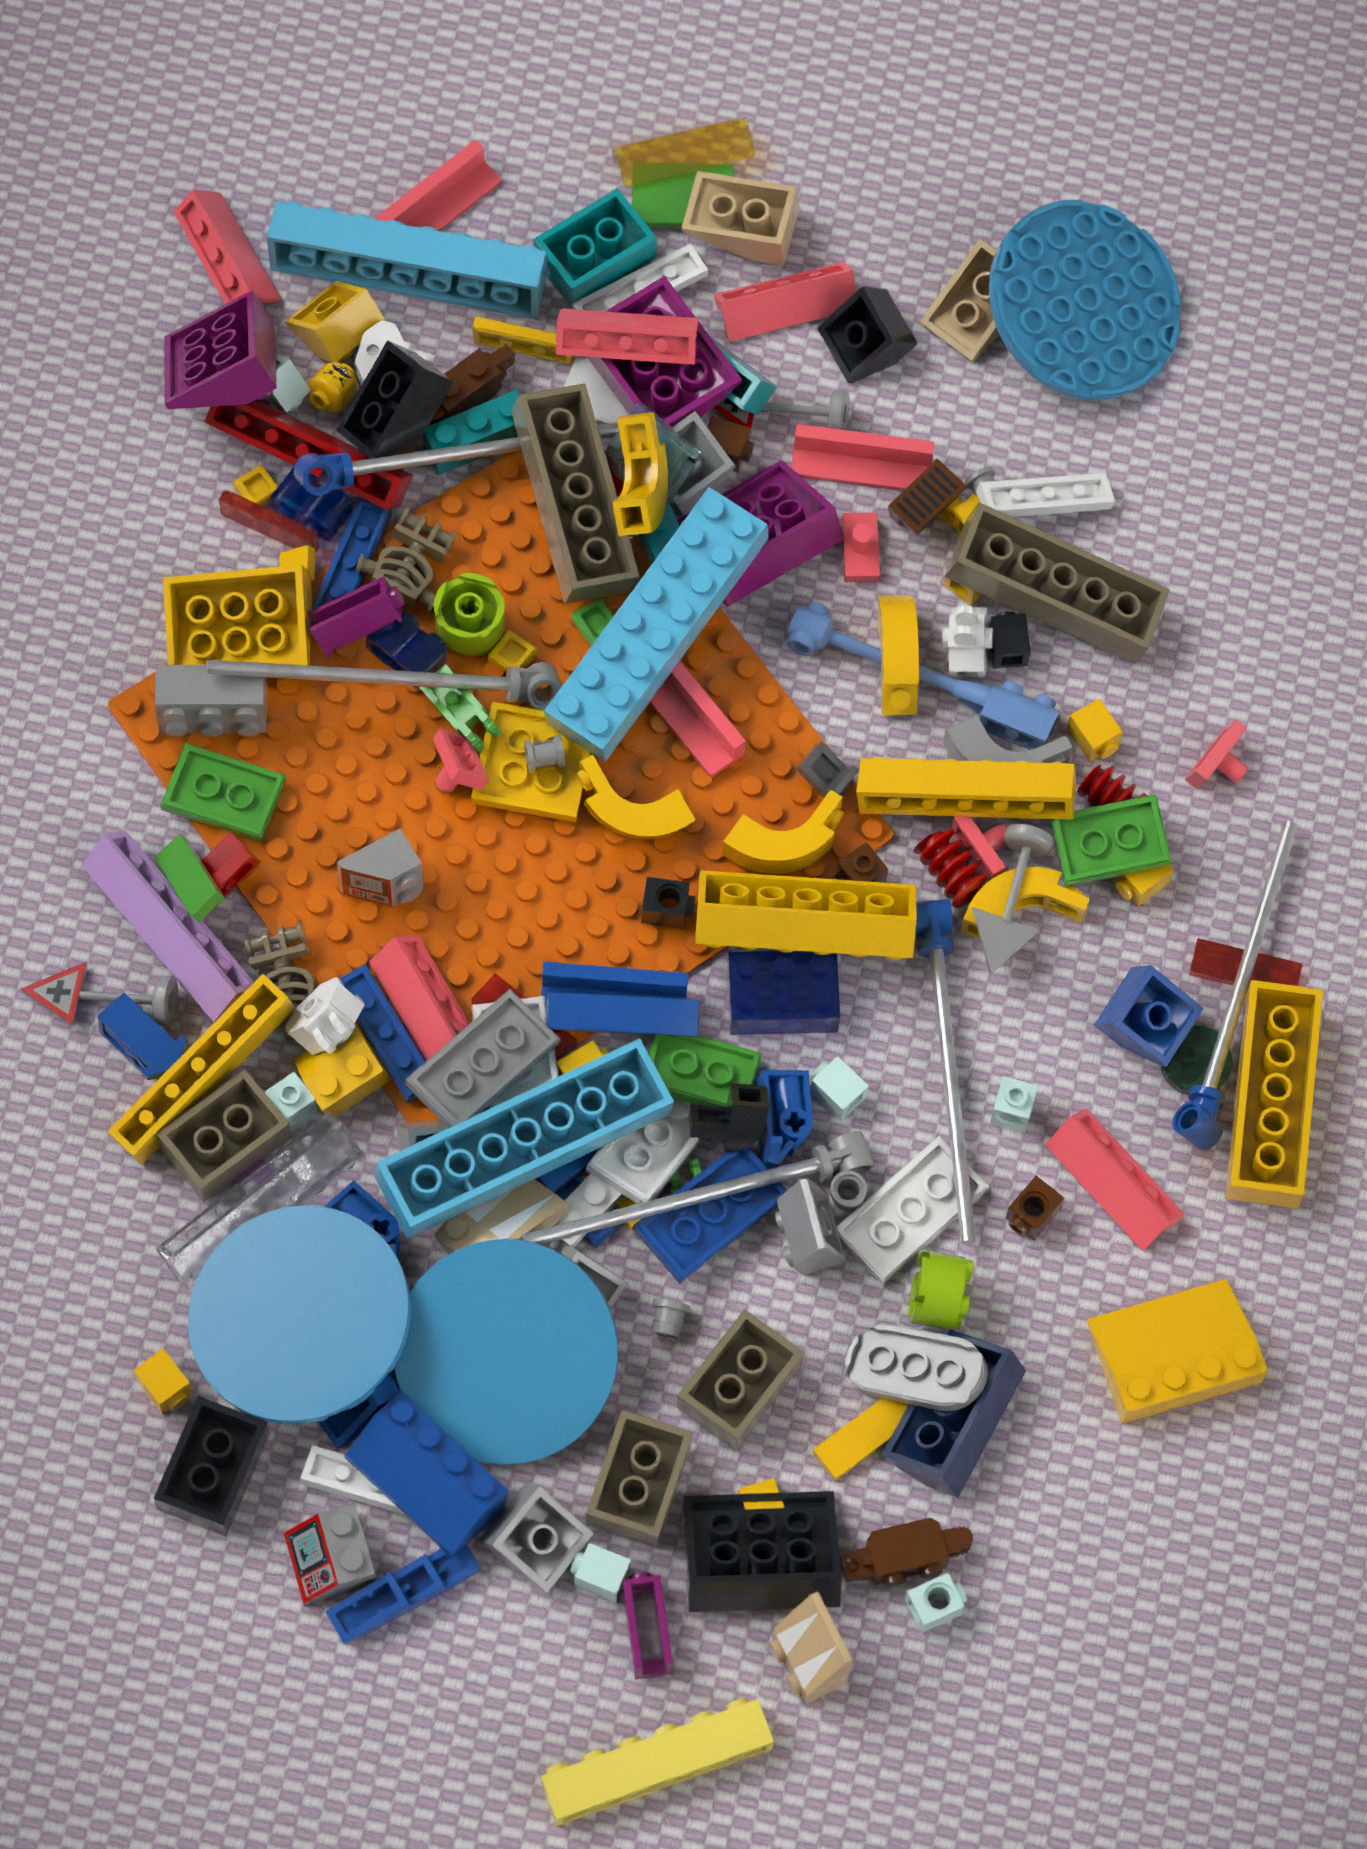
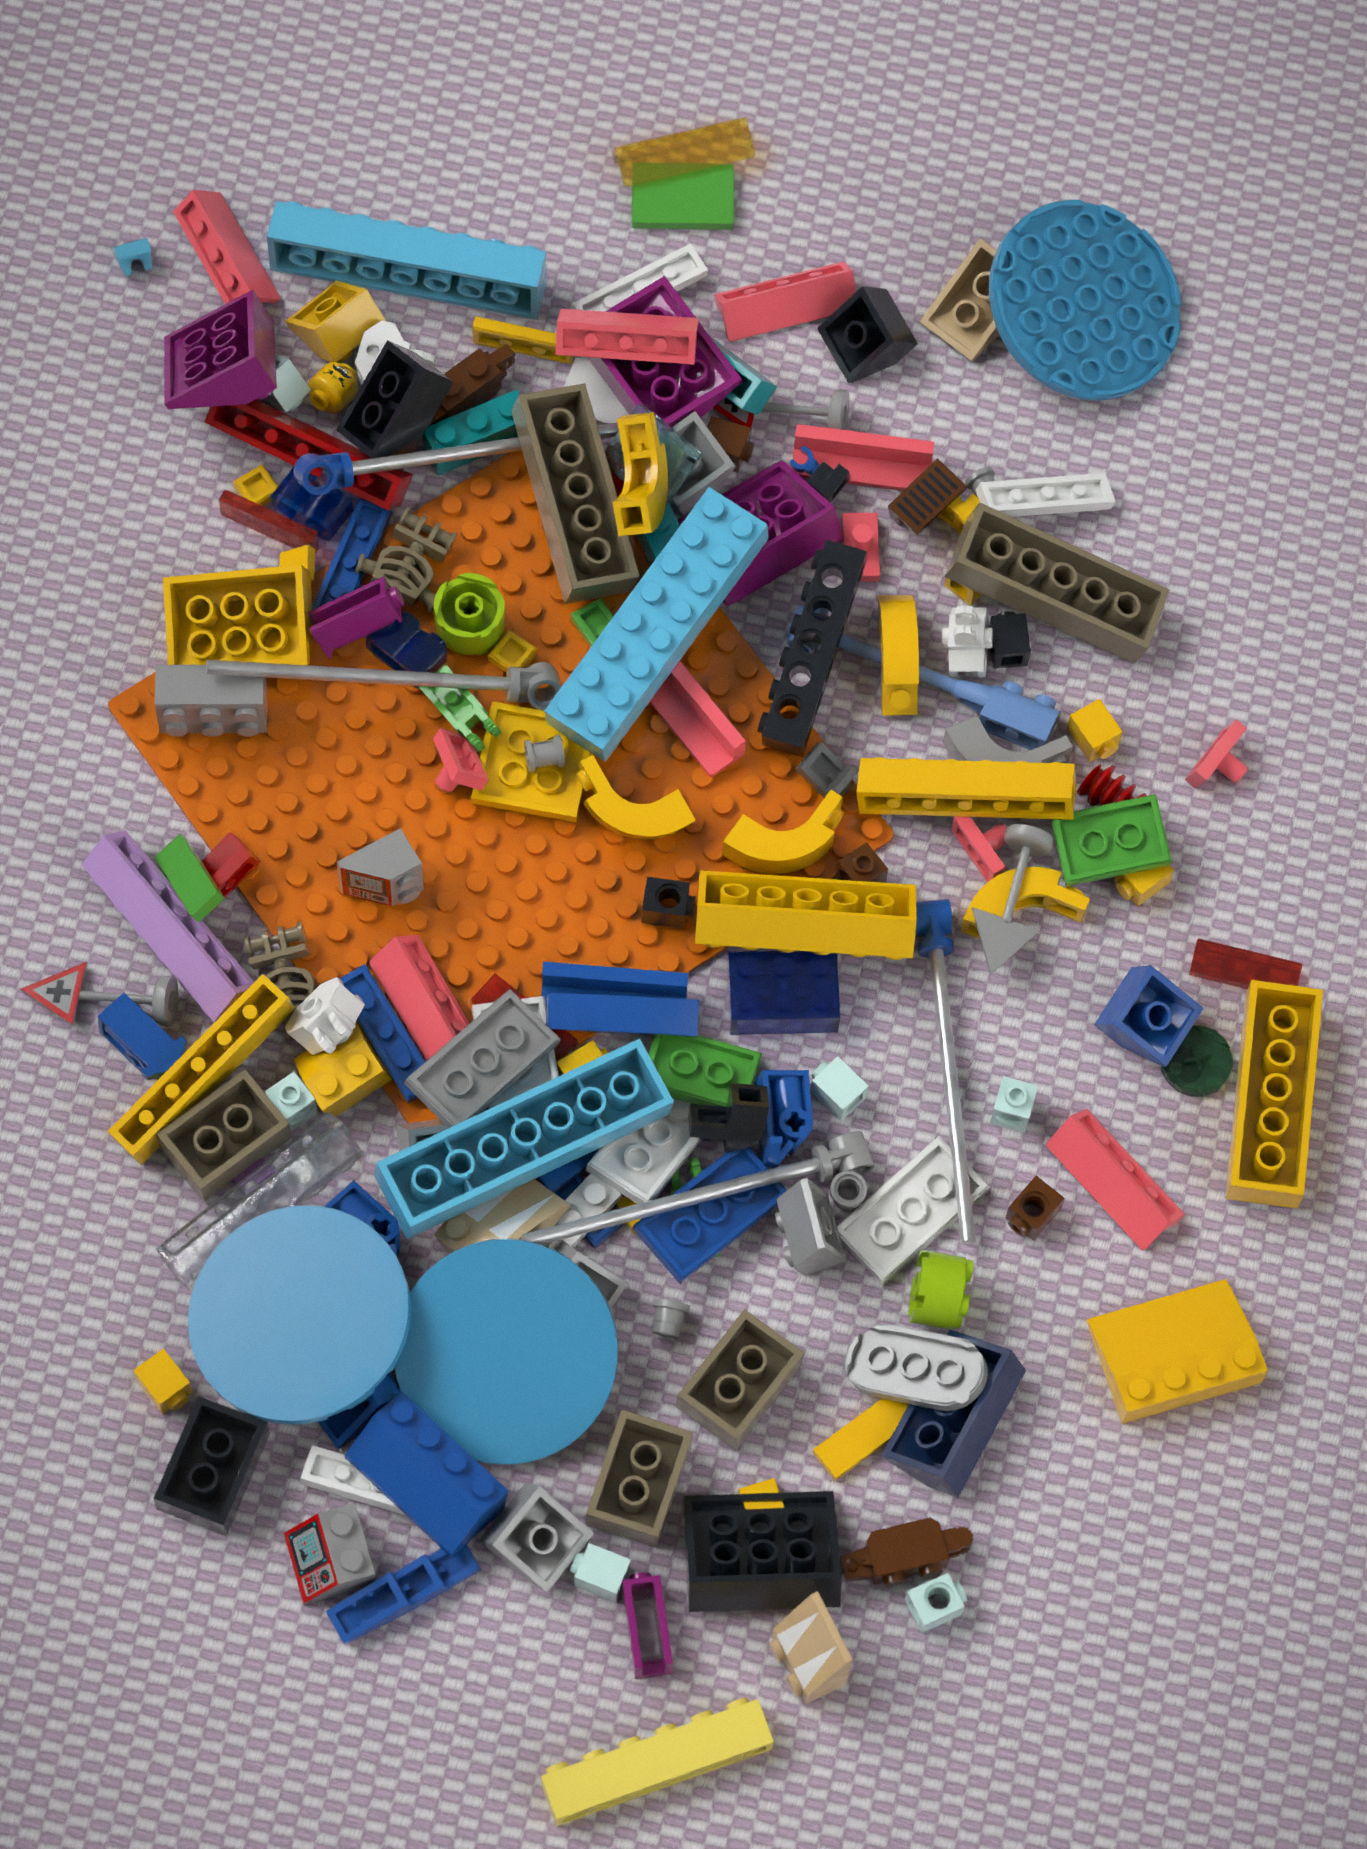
bright green tile [160,743,287,842] -> none
coral panel [374,139,501,231] -> none
teal brick [533,188,657,308] -> none
tan slope [681,171,800,266] -> none
red piece [913,829,987,909] -> none
flat silver piece [1172,820,1297,1150] -> none
none -> medium azure tile [112,238,152,276]
none -> black brick [757,539,867,757]
none -> black piece [790,446,851,503]

